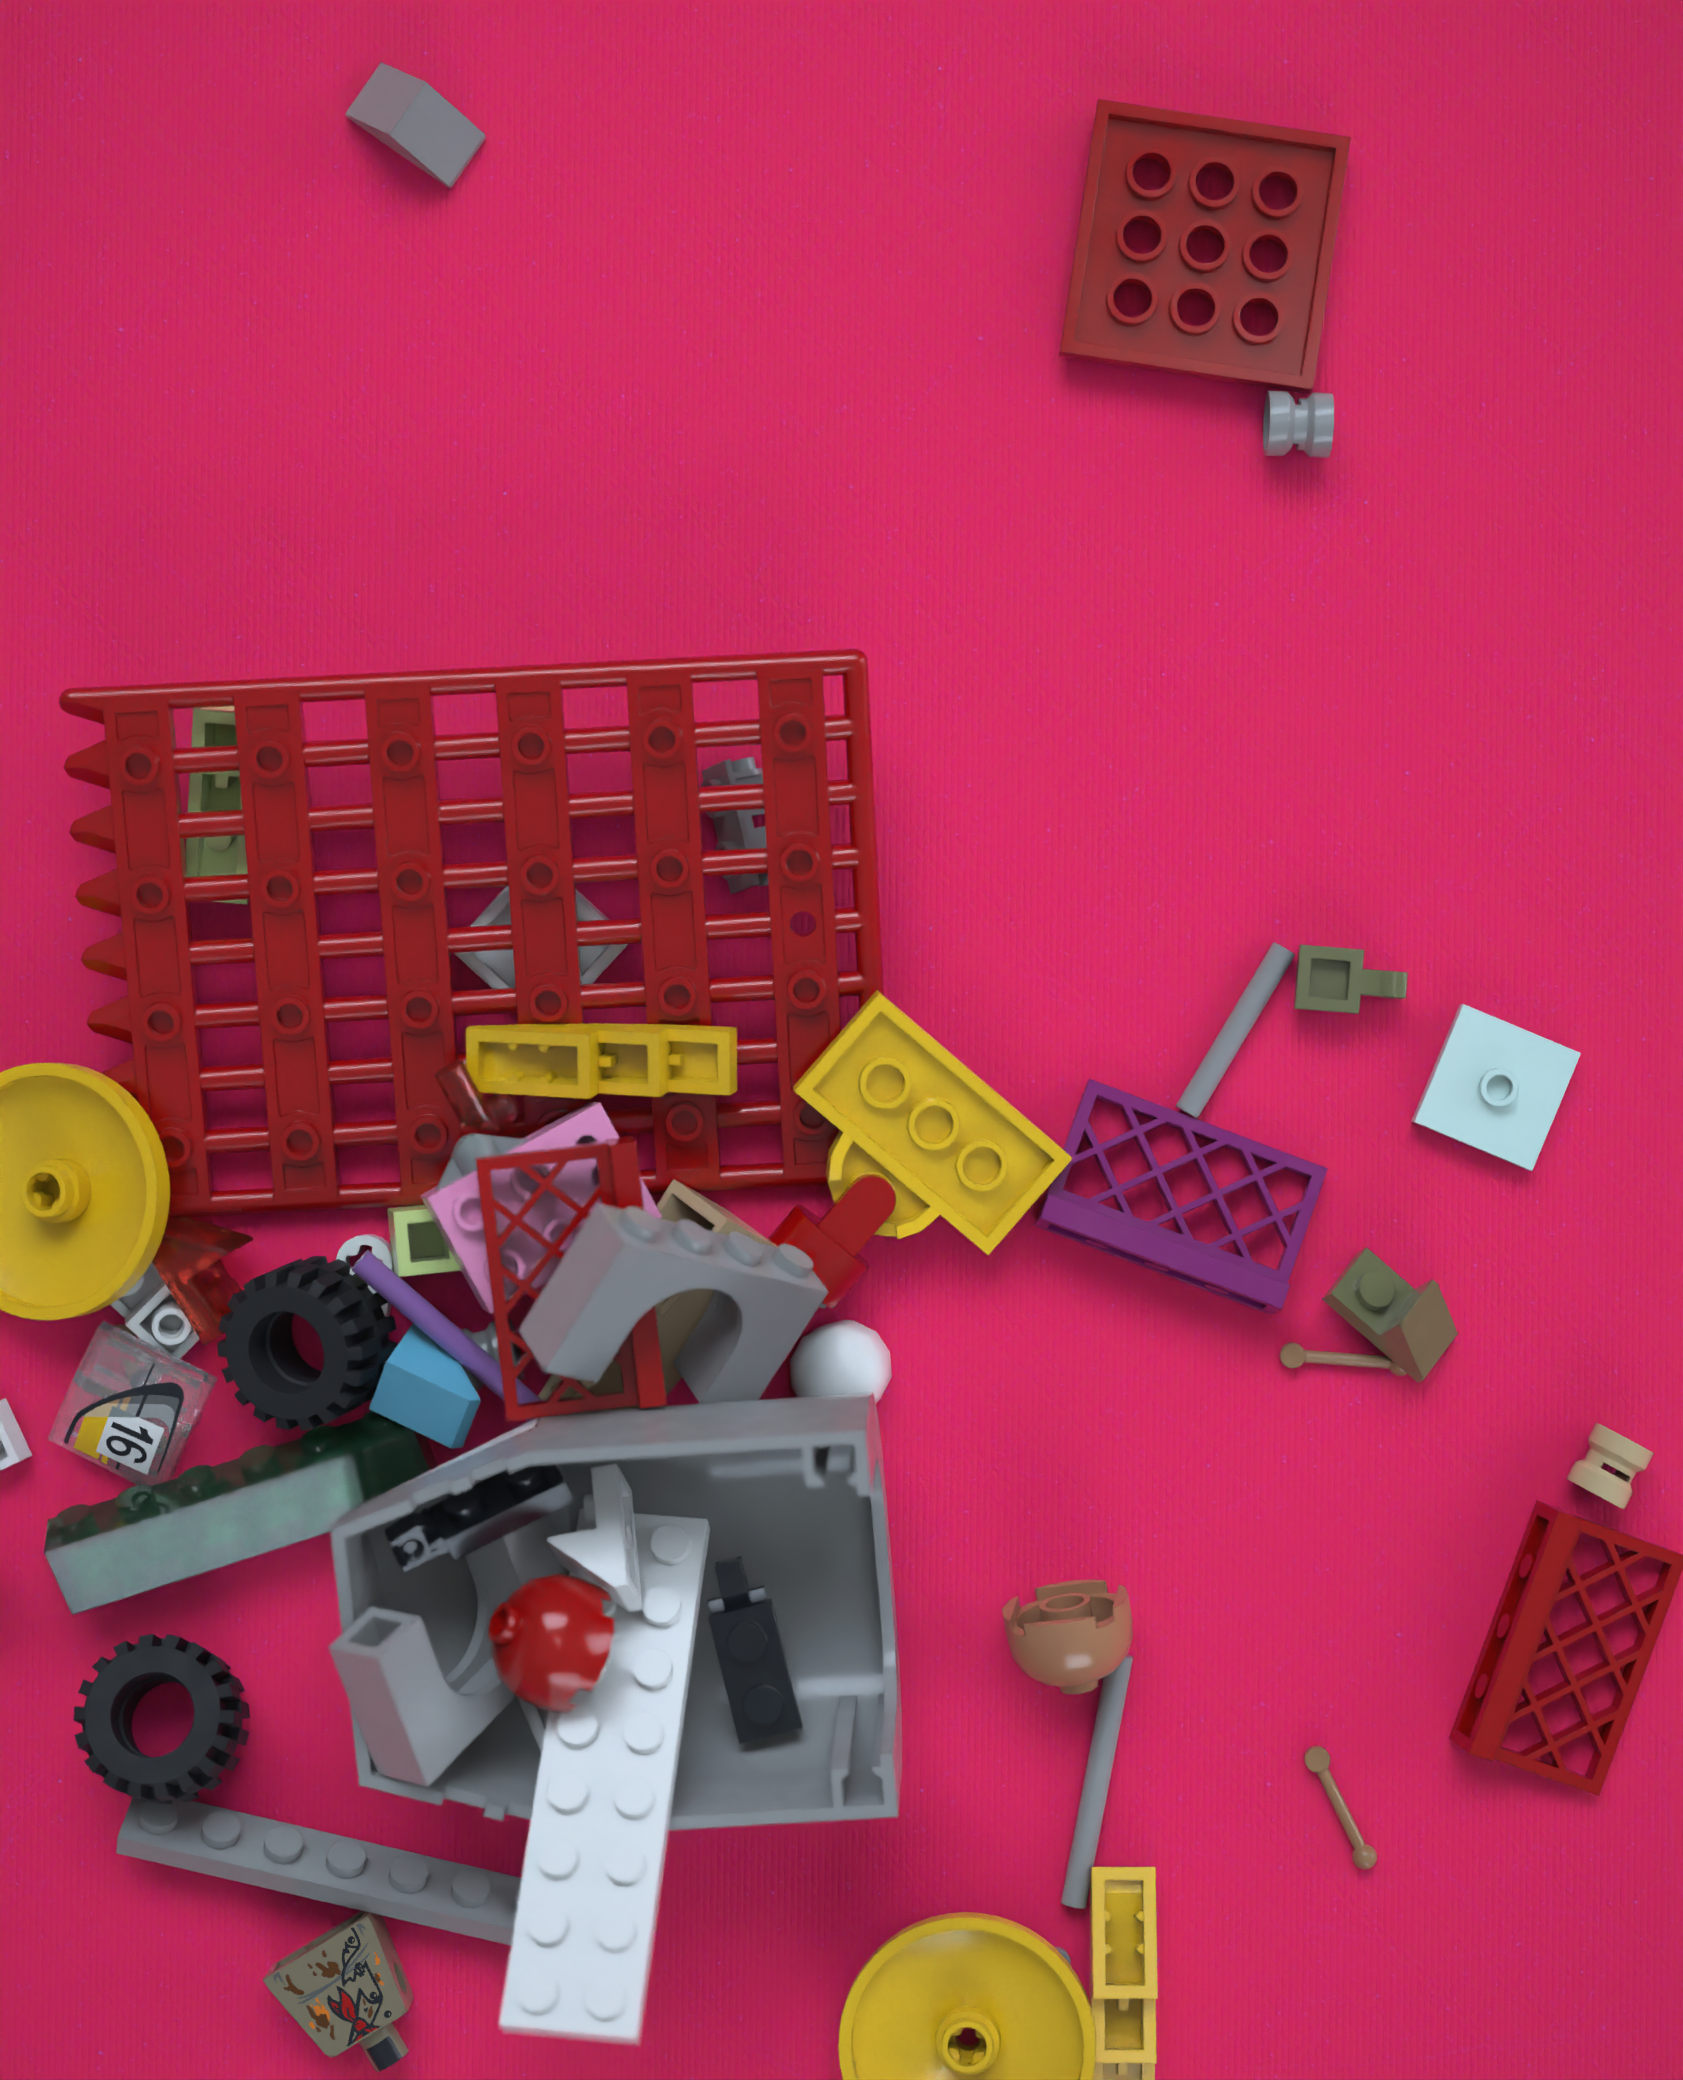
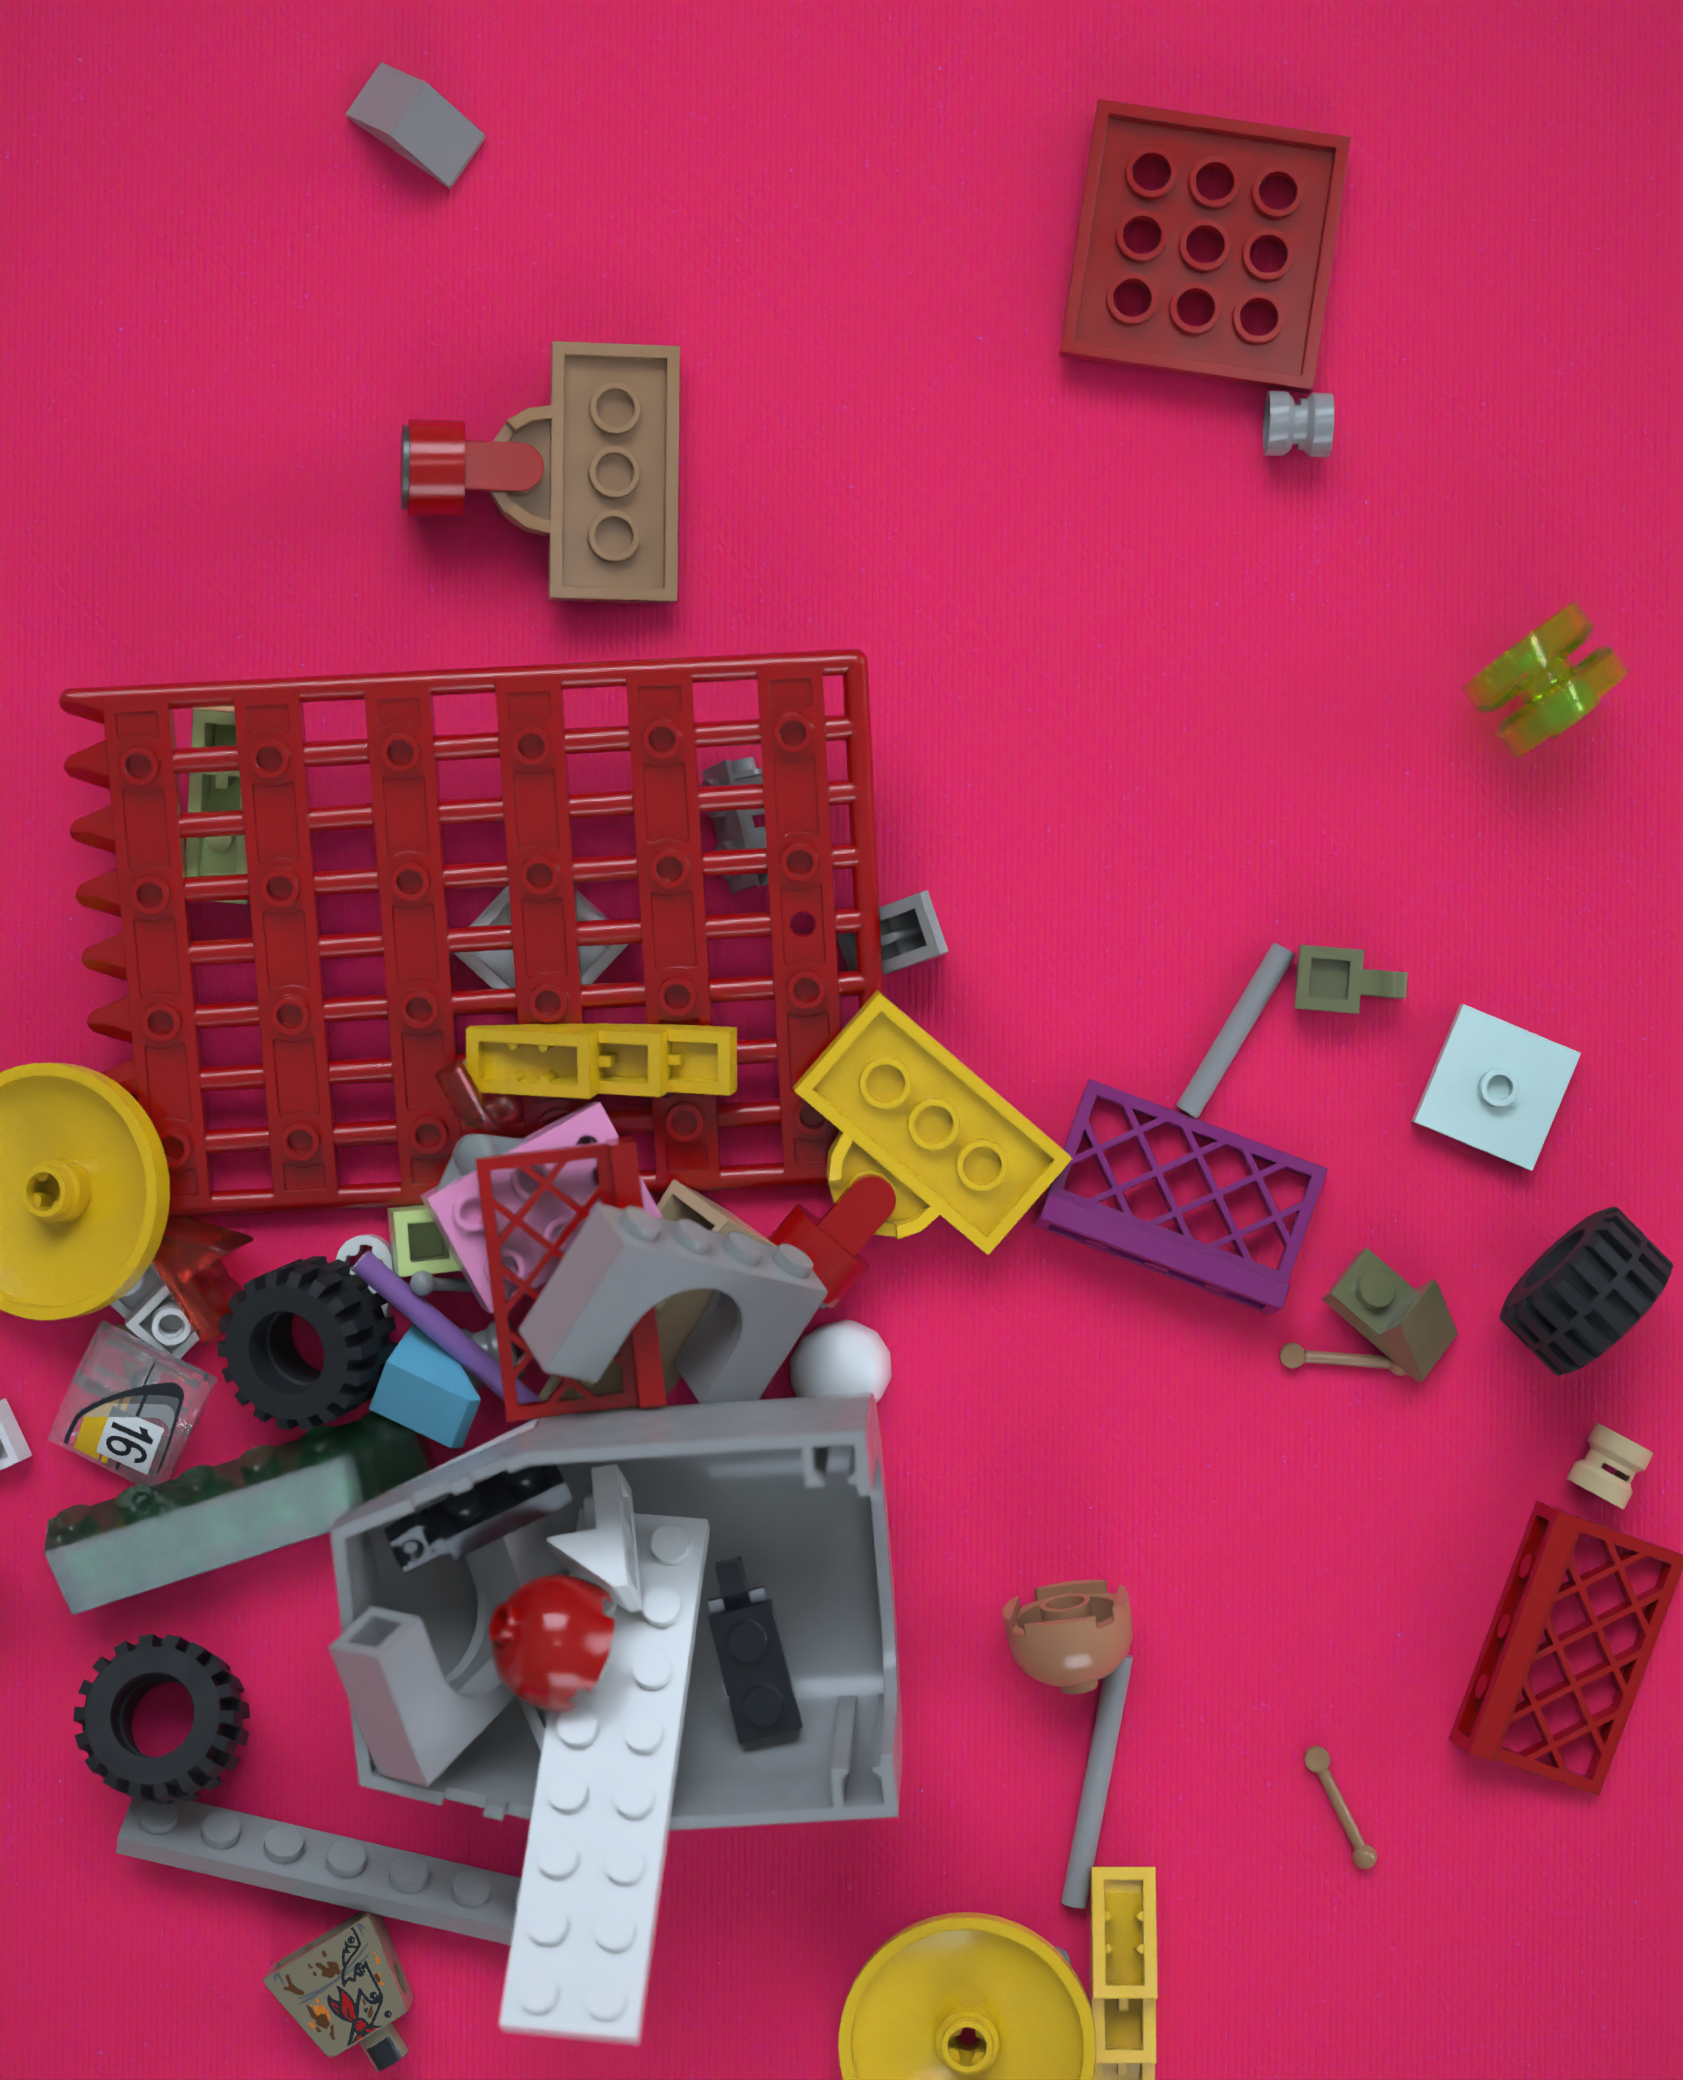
none -> medium nougat plate [400,341,680,604]
none -> light grey hinge [410,1271,473,1296]
none -> light grey slope [836,890,948,975]
none -> clear neon green wheel [1461,600,1630,759]
none -> black tyre [1499,1207,1673,1376]

